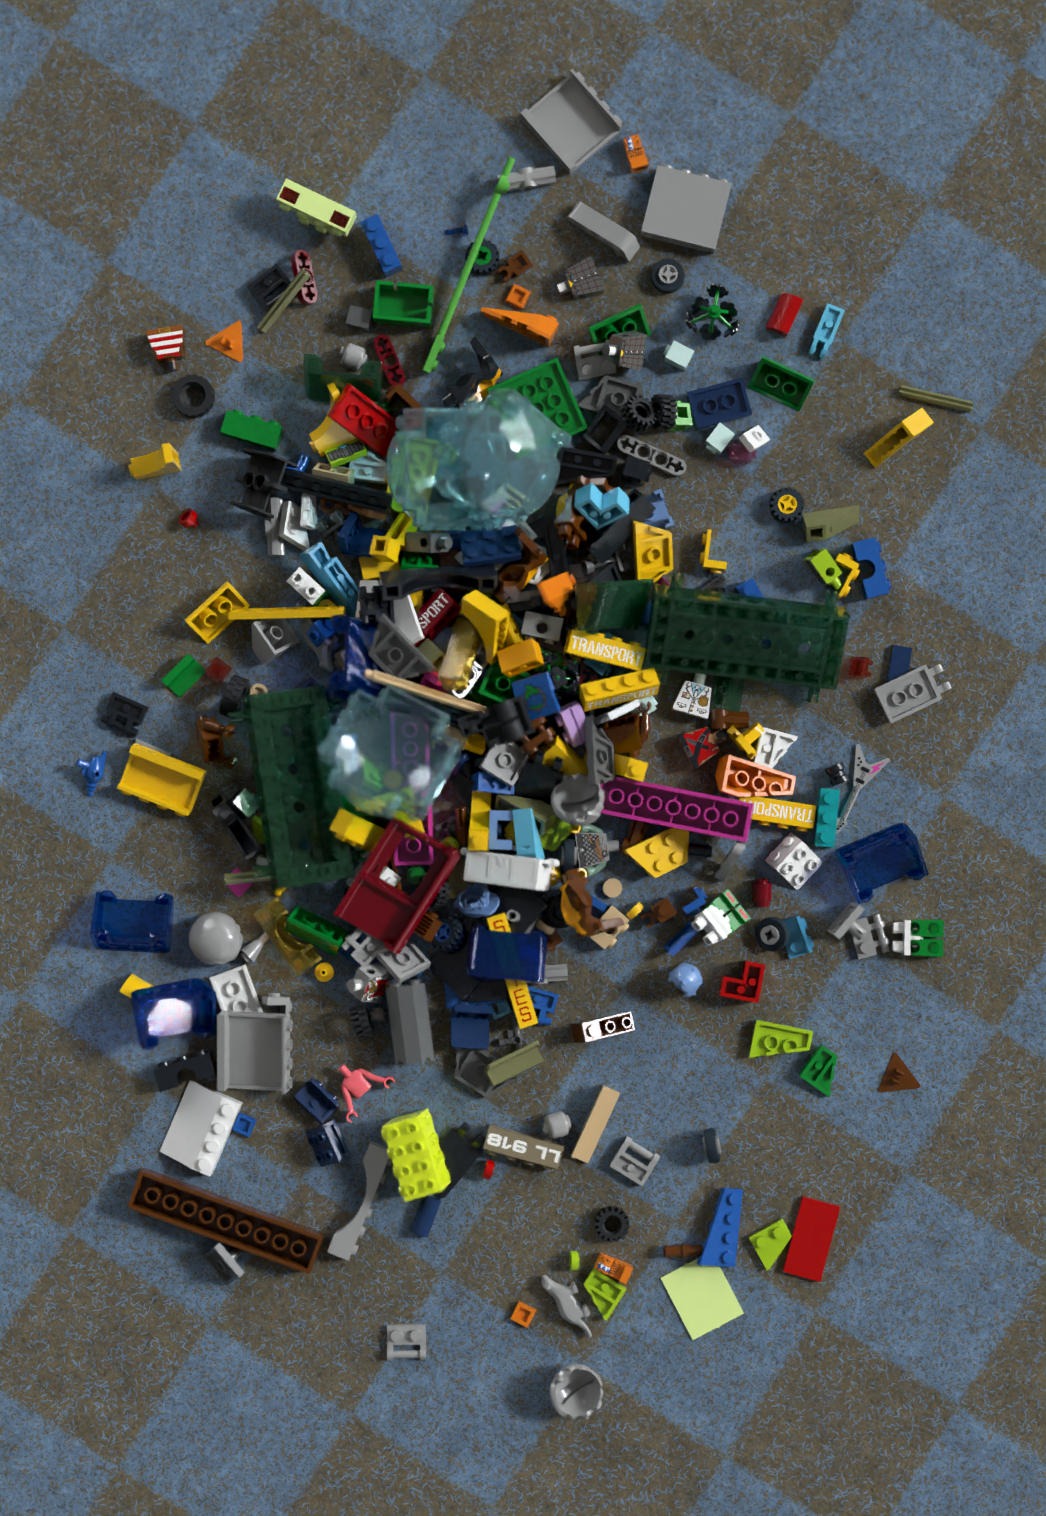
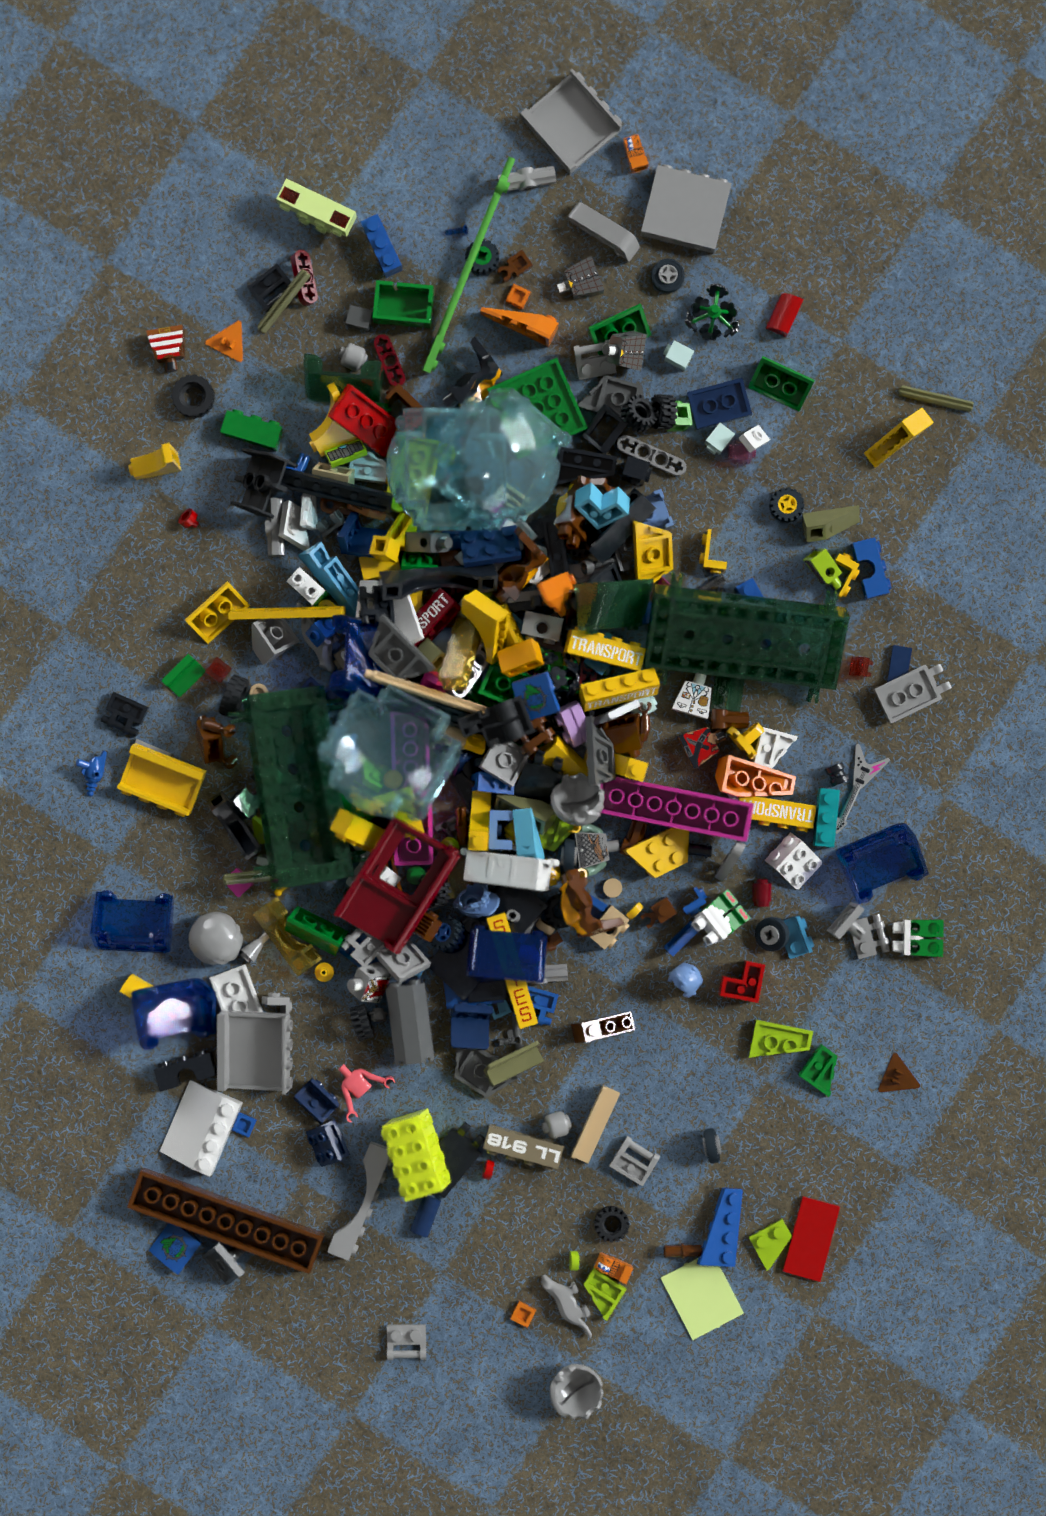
medium azure hinge [808,303,845,359] -> none
none -> blue slope [149,1223,202,1275]

